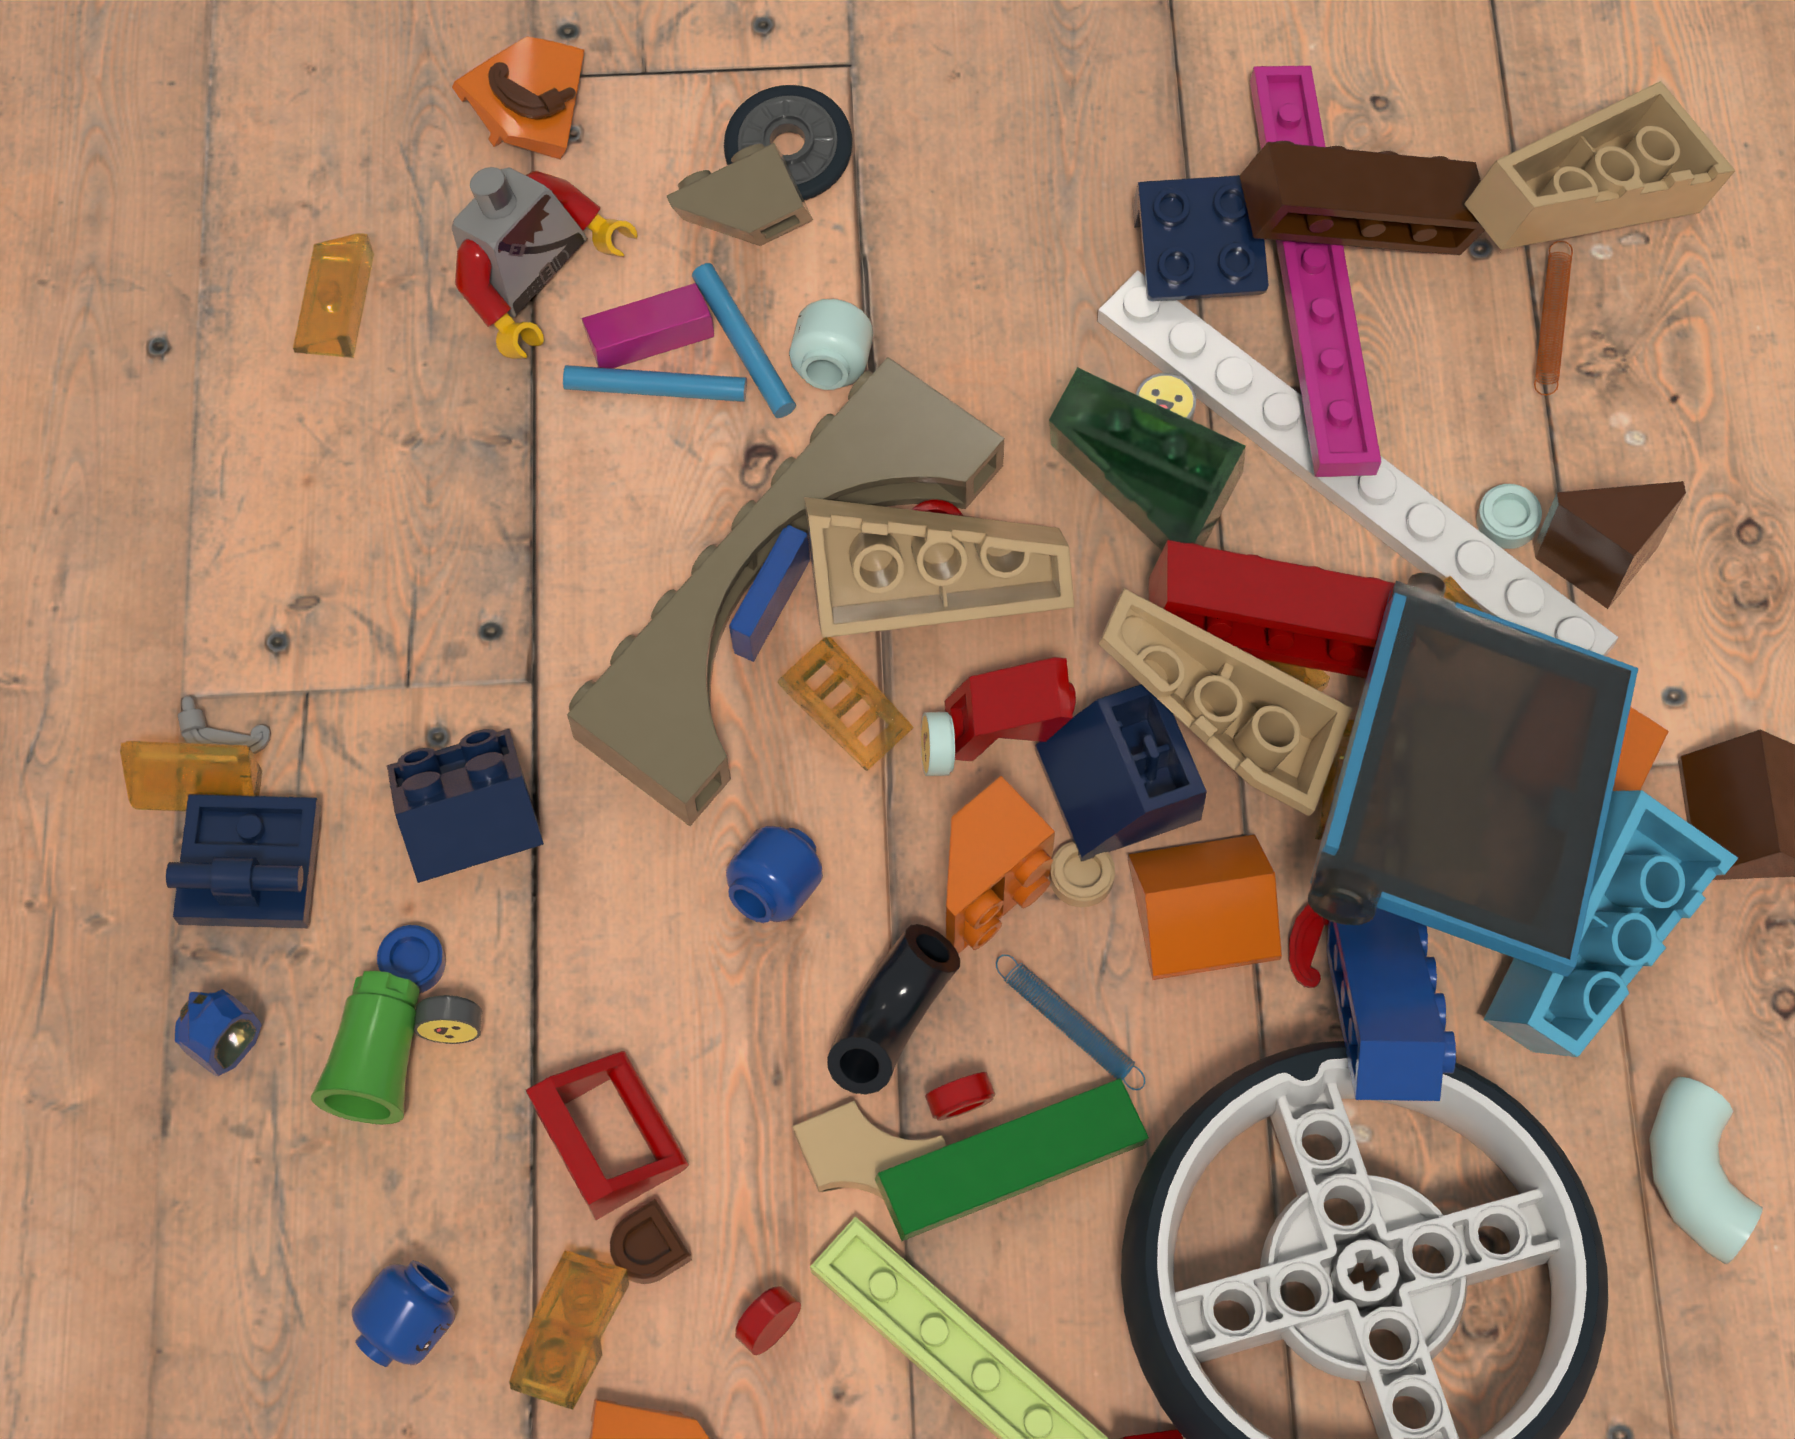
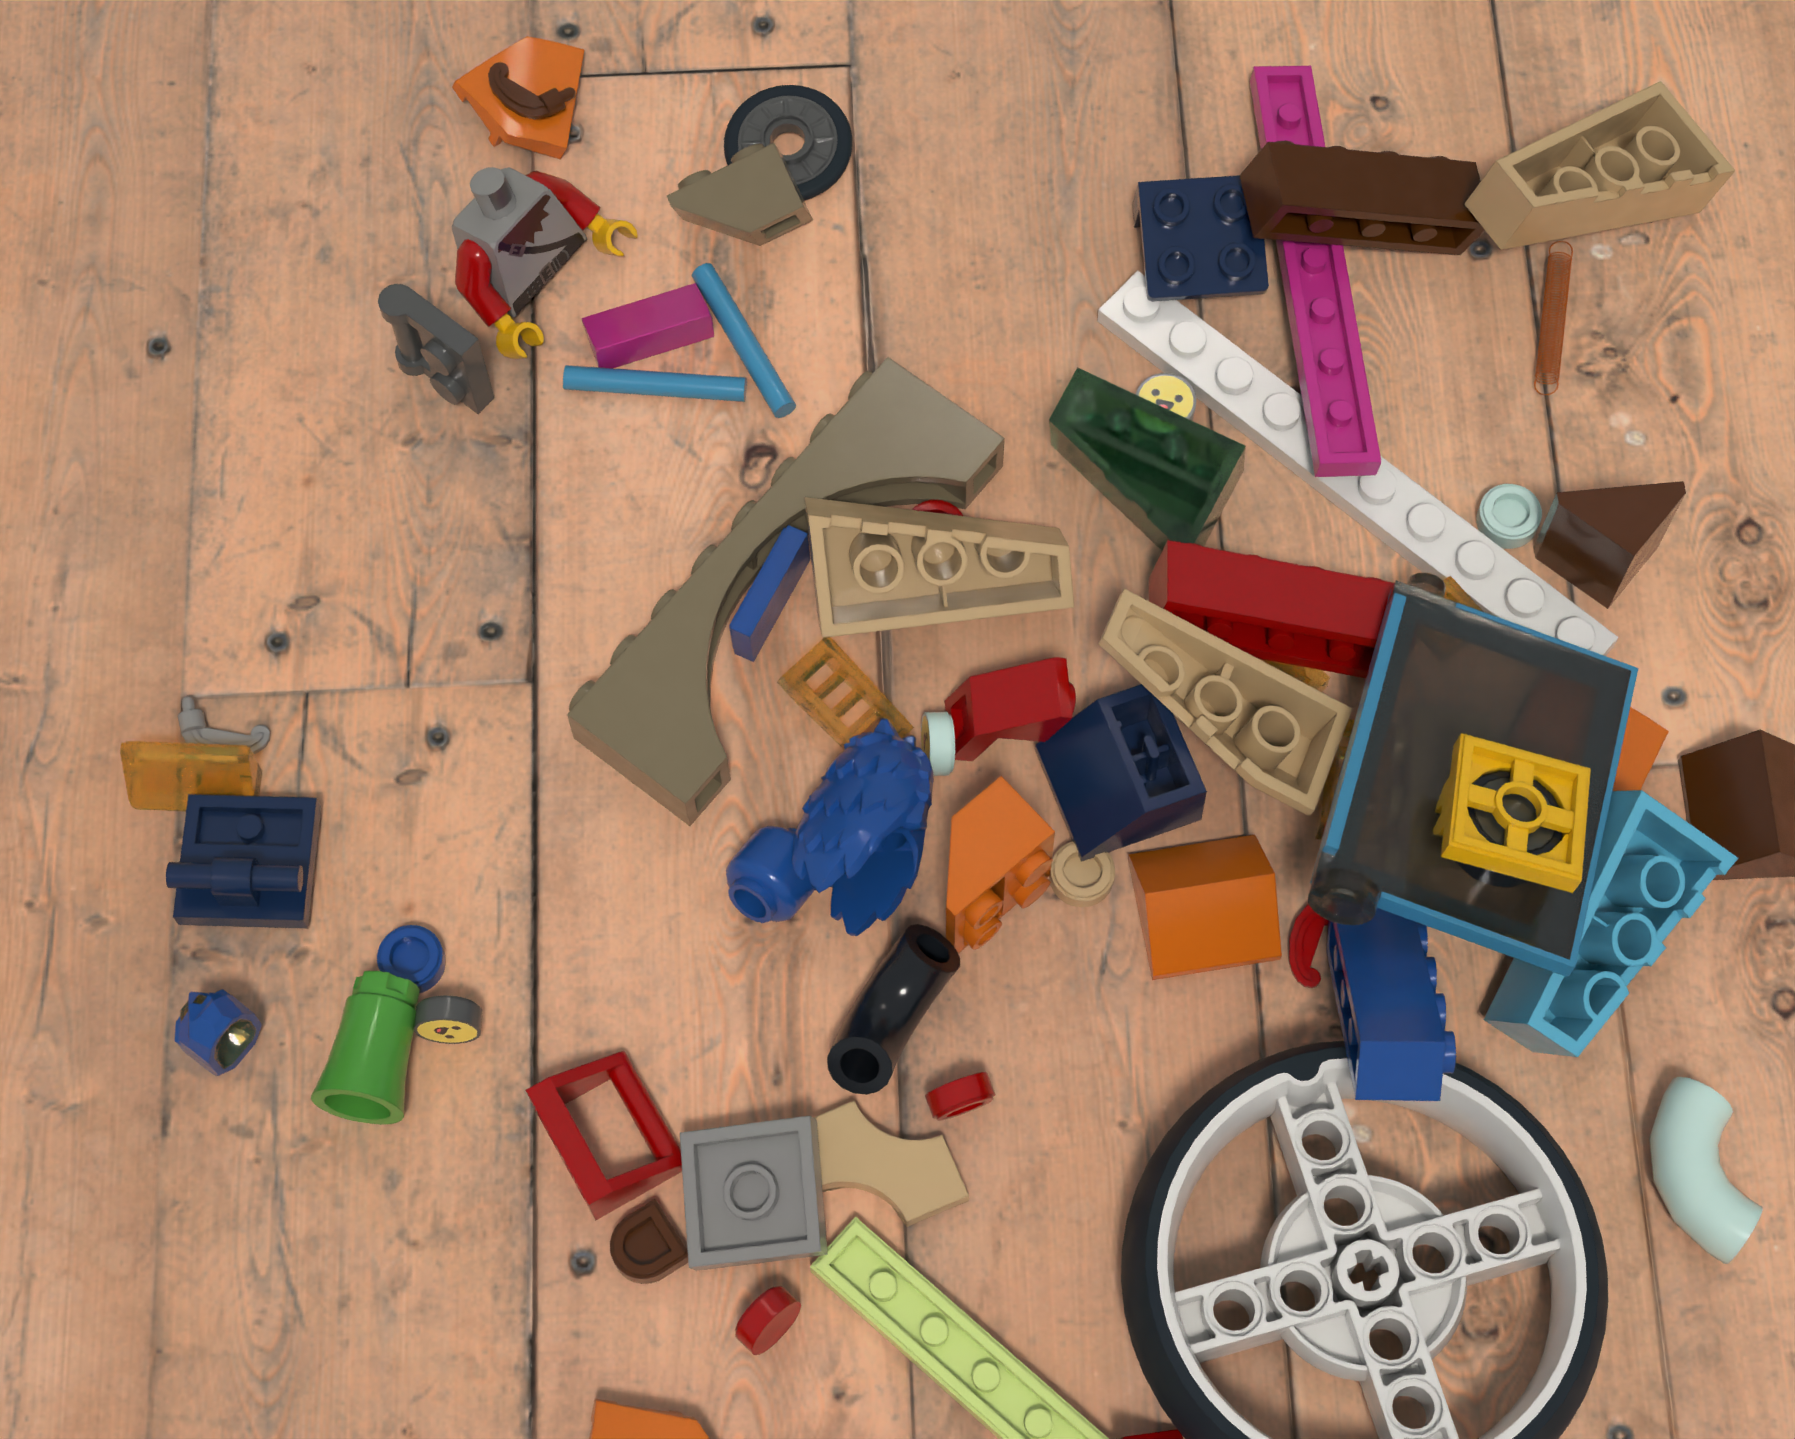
clear yellow slope [293,233,374,358] -> none
blue head [352,1260,455,1367] -> none
dark blue slope [387,729,544,883] -> none
clear yellow slope [509,1250,629,1410] -> none
light aqua head [789,299,874,390] -> none
green tile [875,1078,1149,1241] -> none
dark azure piece [996,954,1145,1090] -> none
none -> dark grey plate [378,284,494,415]
none -> light grey plate [680,1116,828,1271]
none -> blue head [792,718,934,936]
none -> yellow piece [1433,733,1591,893]

